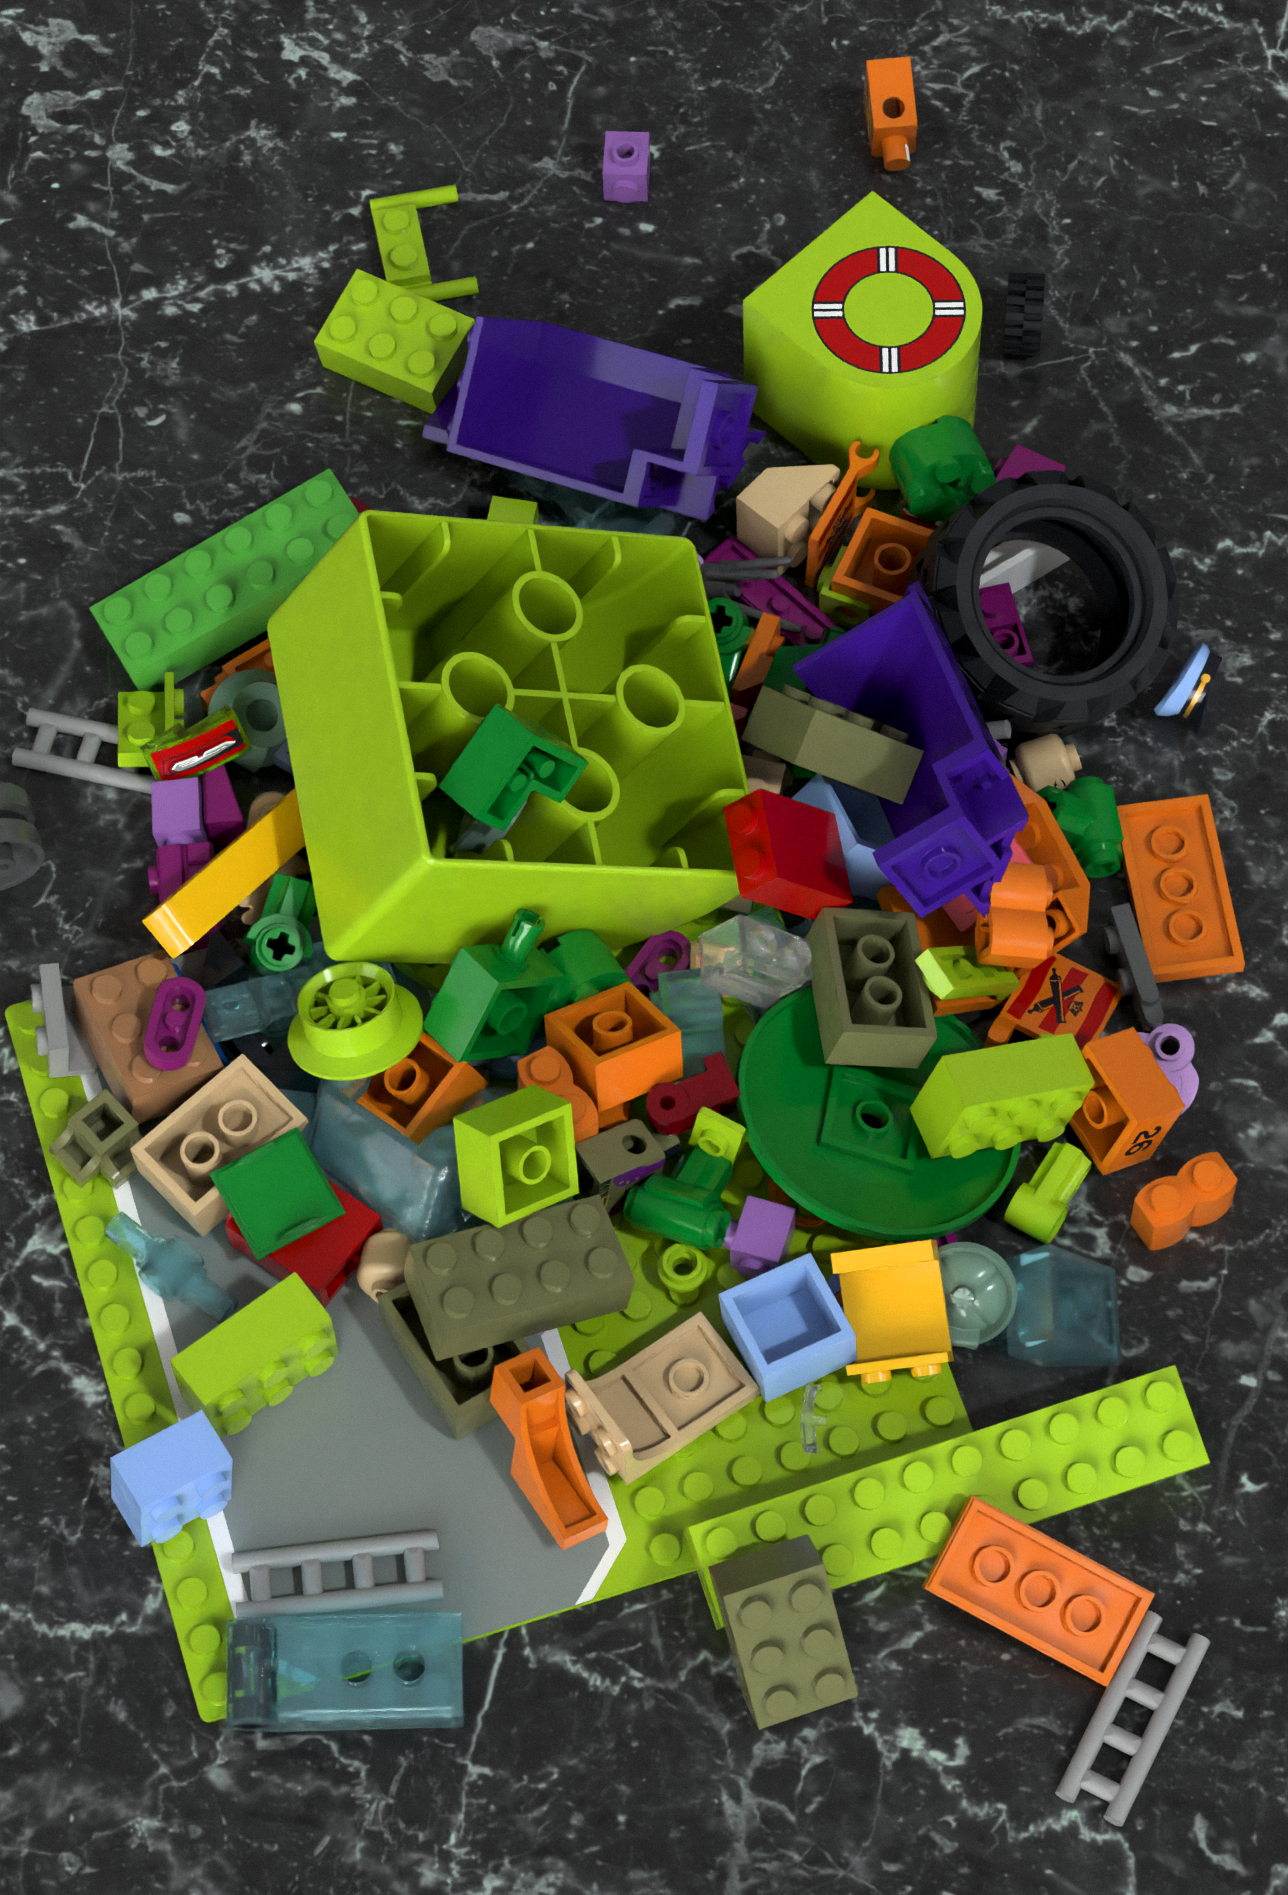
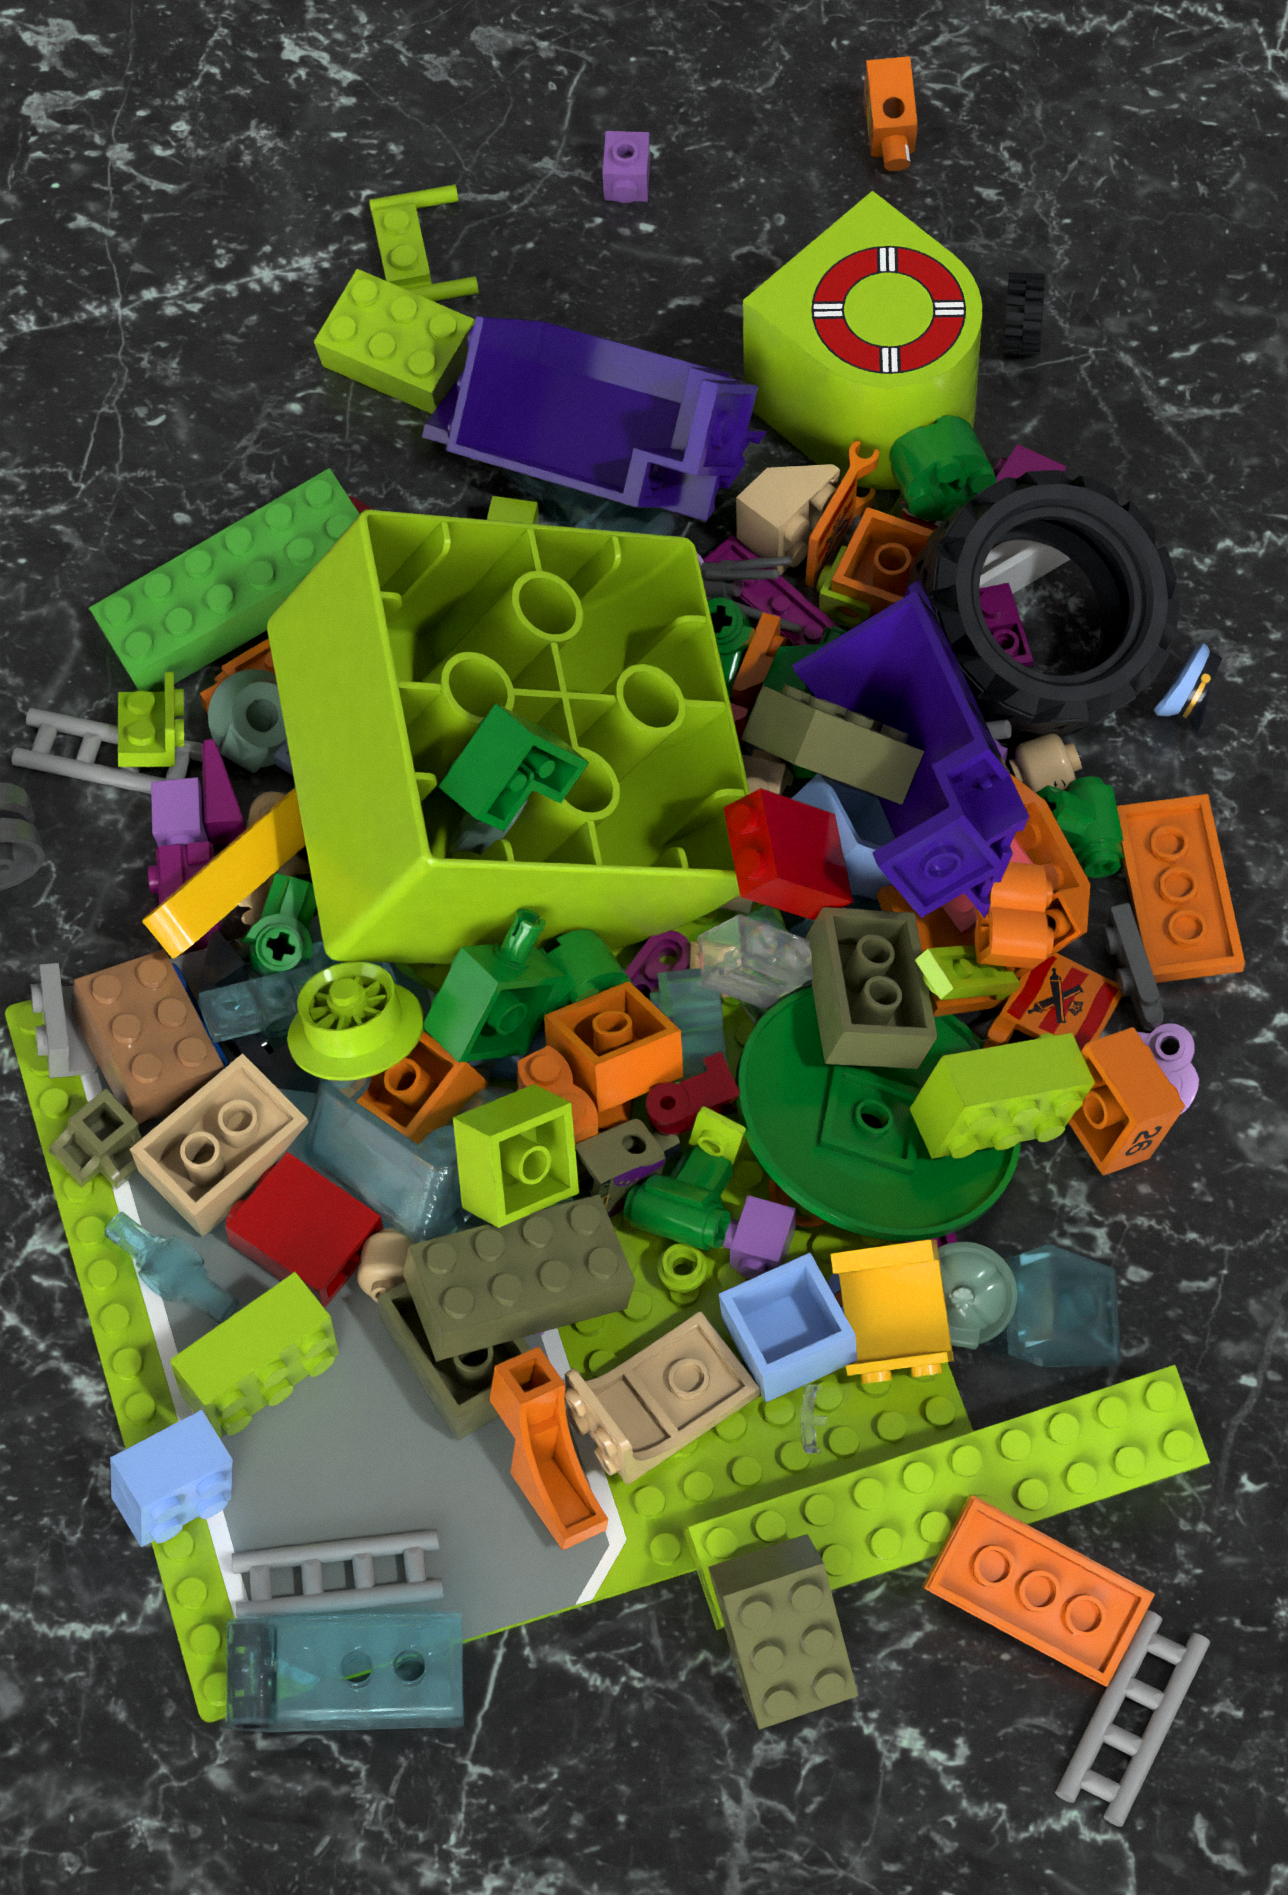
slope [139,705,252,781] -> none
magenta plate [144,977,206,1071] -> none
green piece [209,1127,346,1261] -> none
lime piece [1003,1142,1092,1245] -> none
orange brick [1130,1152,1238,1251] -> none

